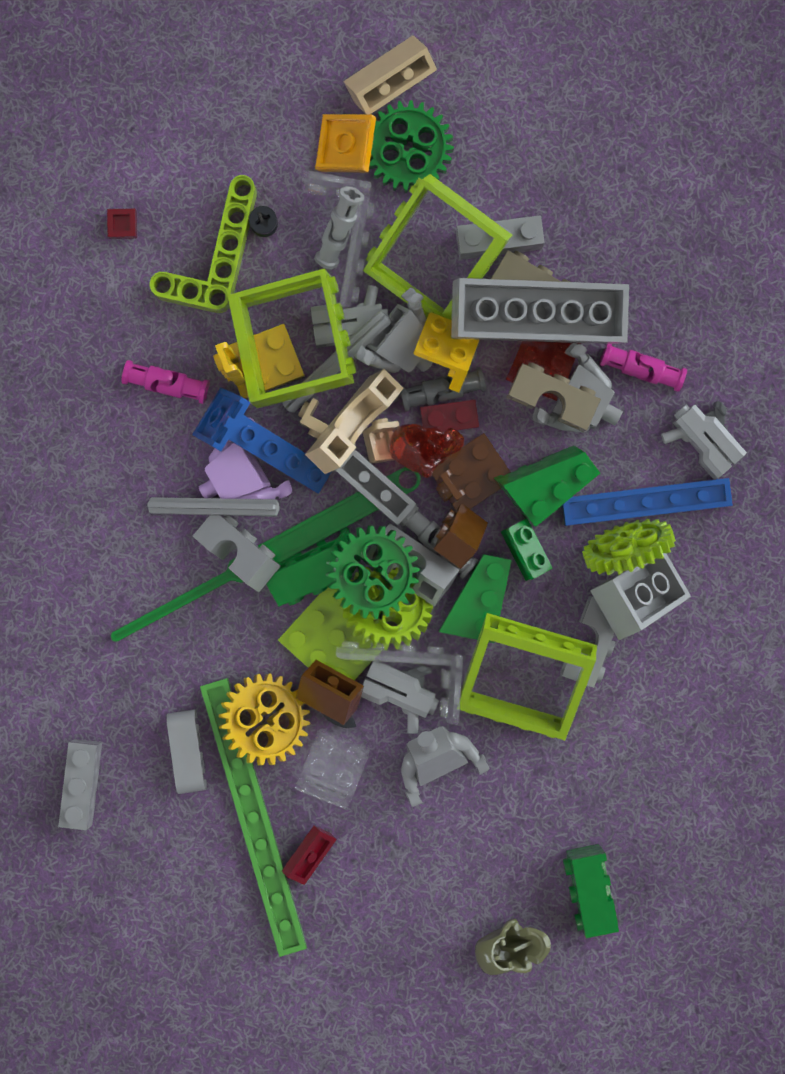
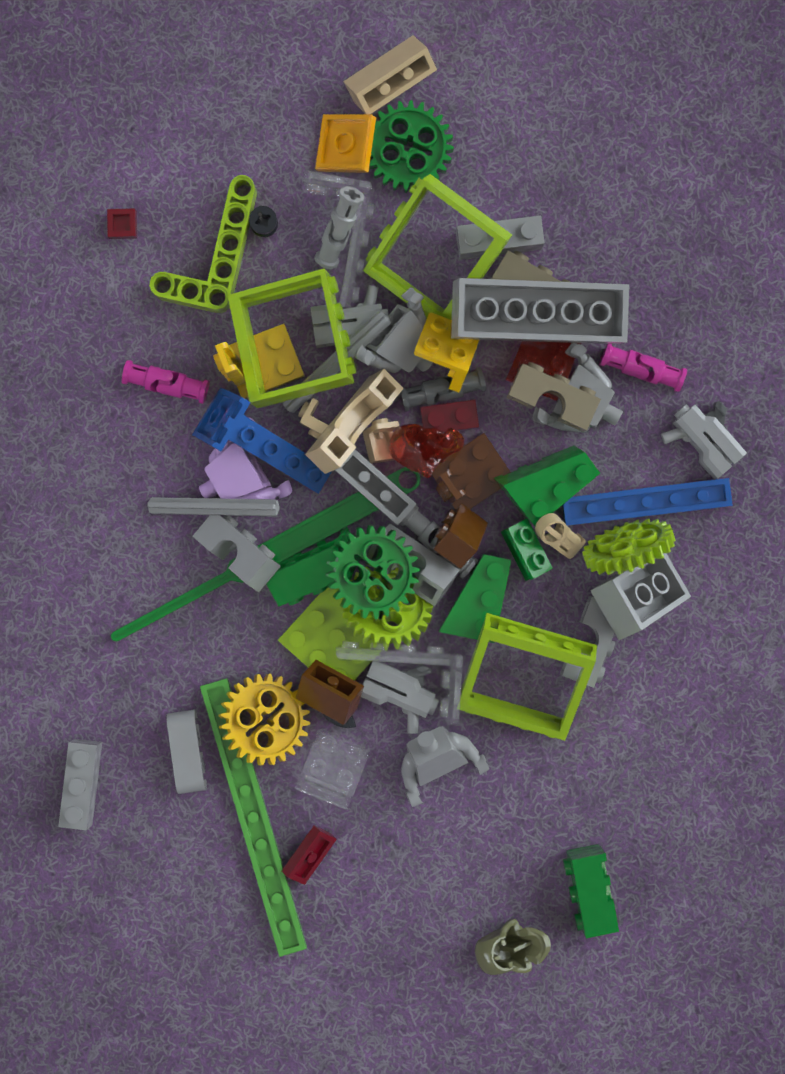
none -> tan piece [535,513,586,559]

